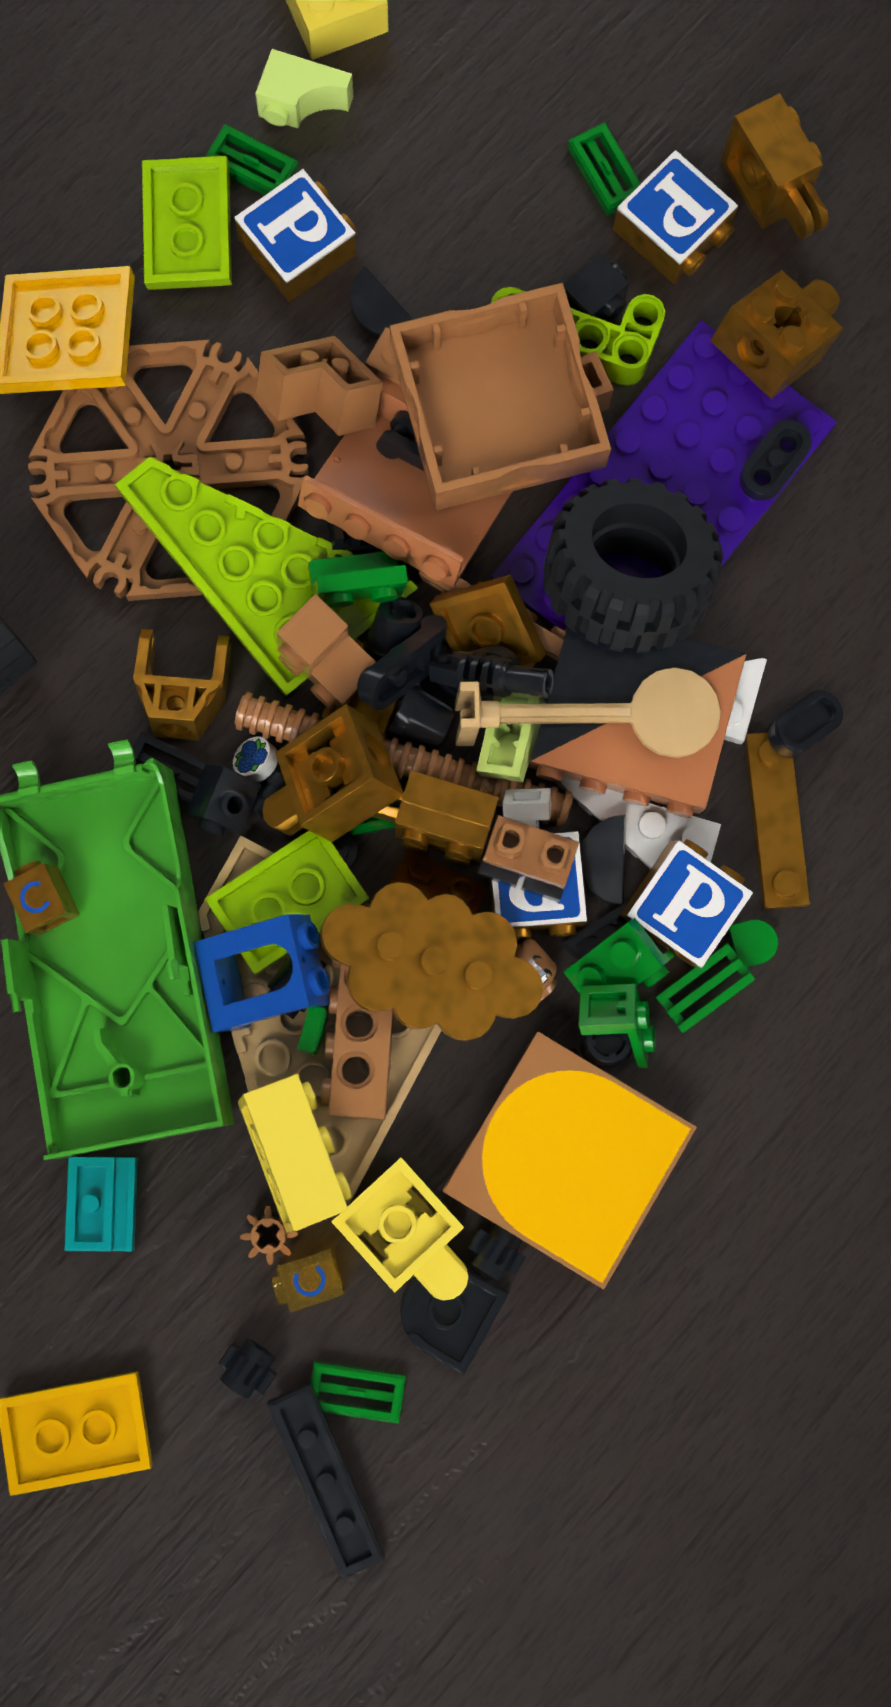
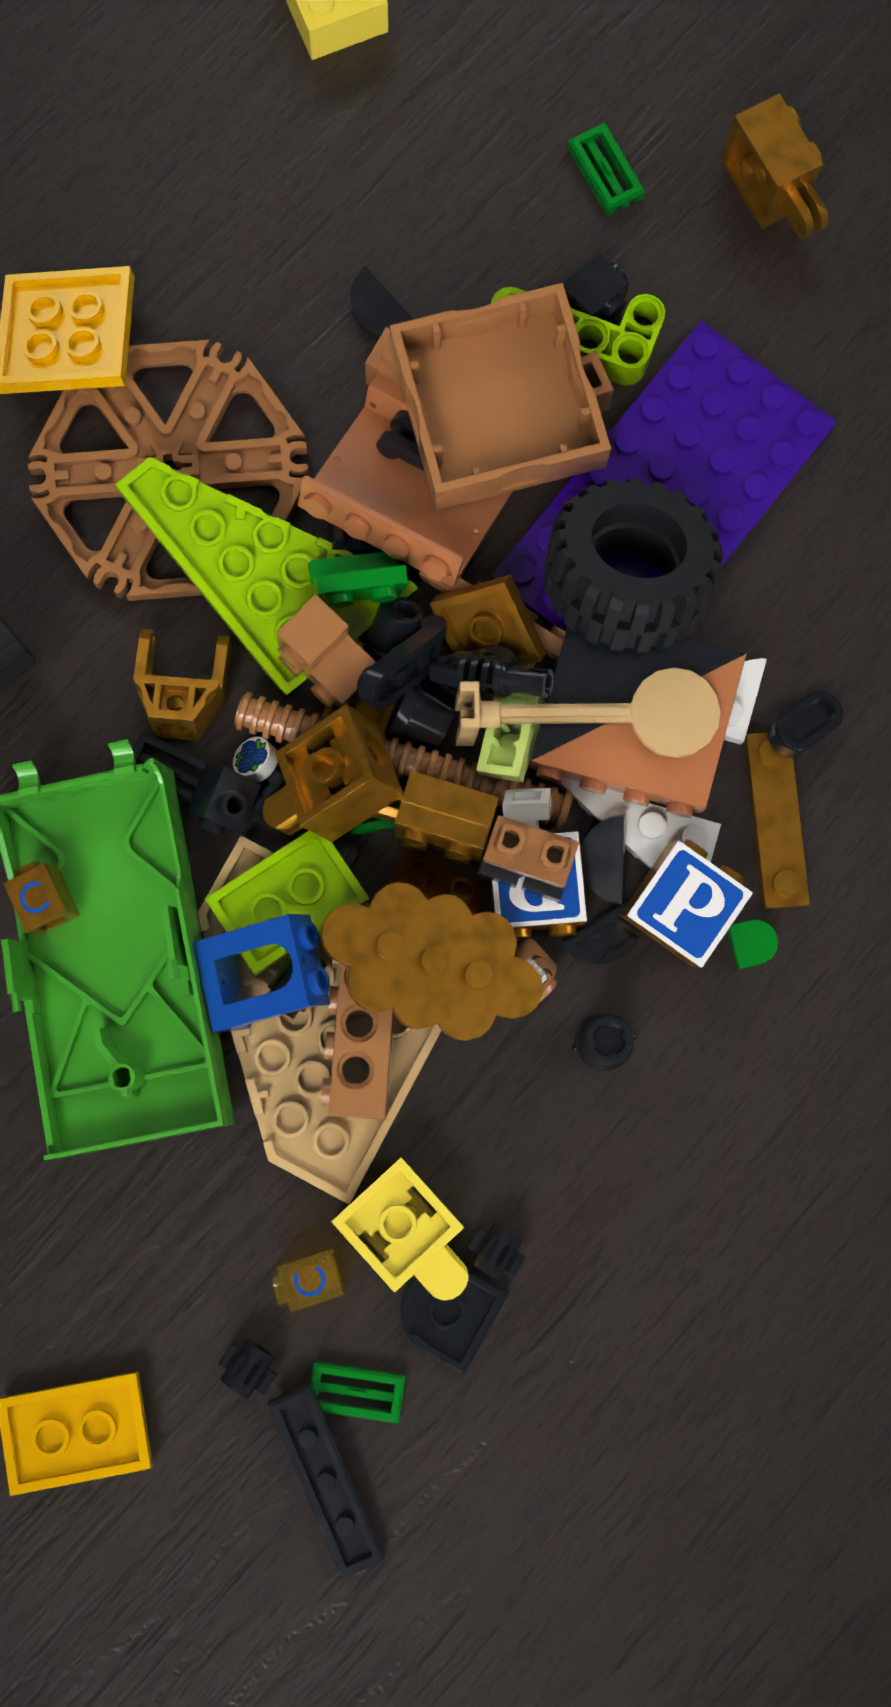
teal plate [65,1157,138,1252] -> none
lime plate [142,156,232,290] -> none
green tile [205,124,299,196] -> none
piece [234,169,357,303] -> none
light yellow brick [238,1074,352,1233] -> none
medium nougat gear [240,1205,299,1265] -> none
yellowish green arch [255,49,353,128] -> none
medium nougat brick [256,336,383,436] -> none
green tile [297,1007,329,1056] -> none
yellow tile [442,1032,697,1290] -> none
green bracket [563,918,676,994] -> none
green bracket [579,984,656,1069] -> none
piece [613,150,738,284] -> none
green tile [656,943,756,1033] -> none
pearl gold brick [710,270,843,399] -> none
black plate [739,420,812,501] -> none

